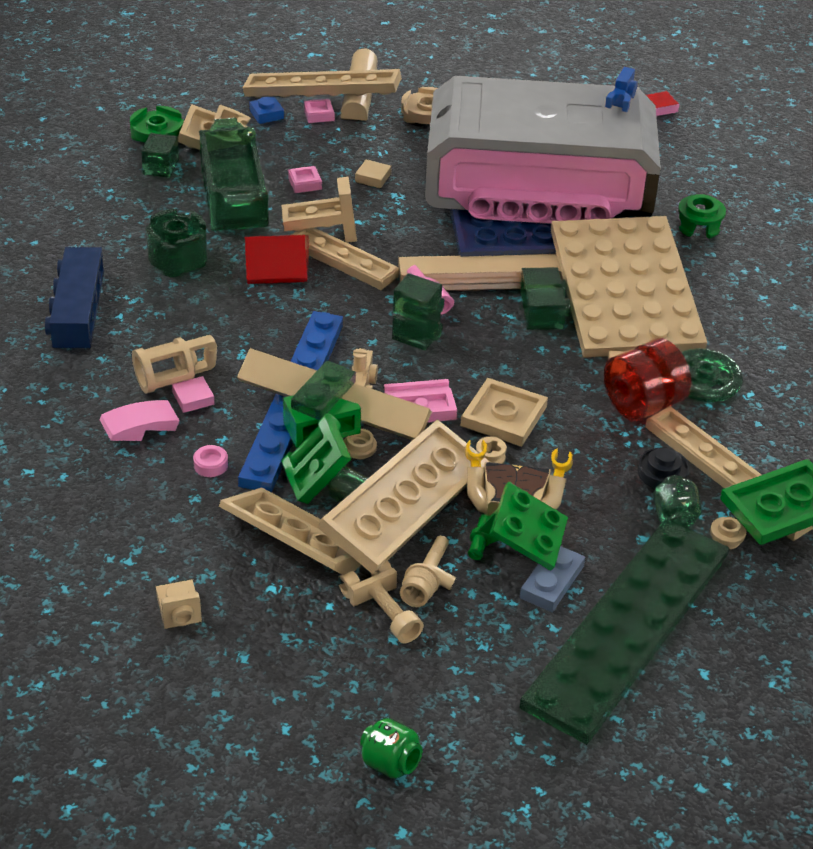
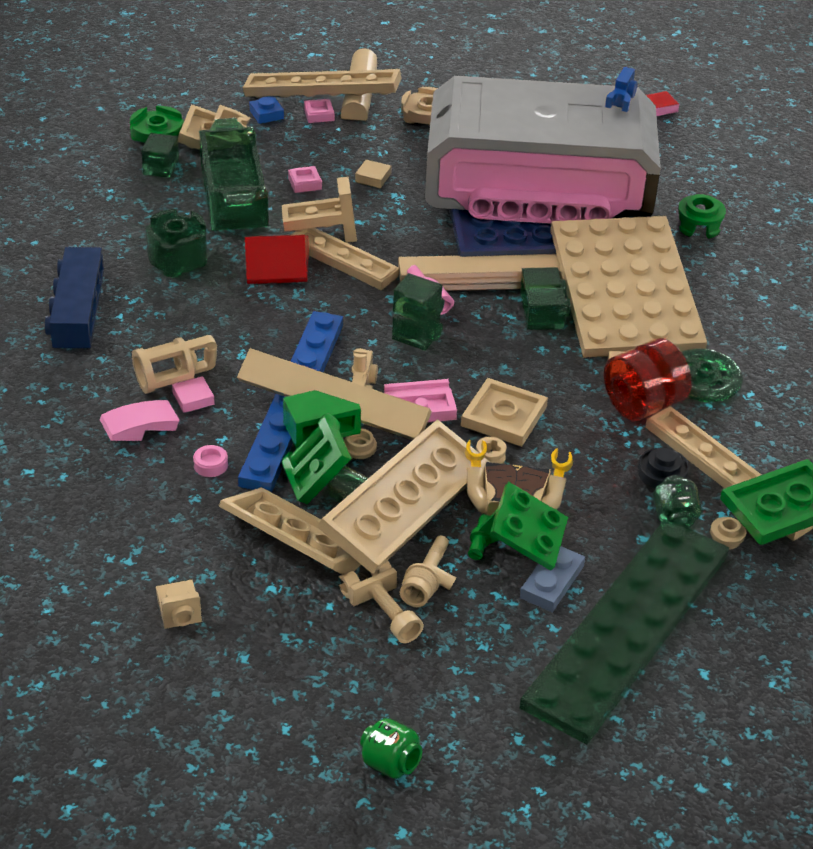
clear green plate [291,360,356,420] -> none

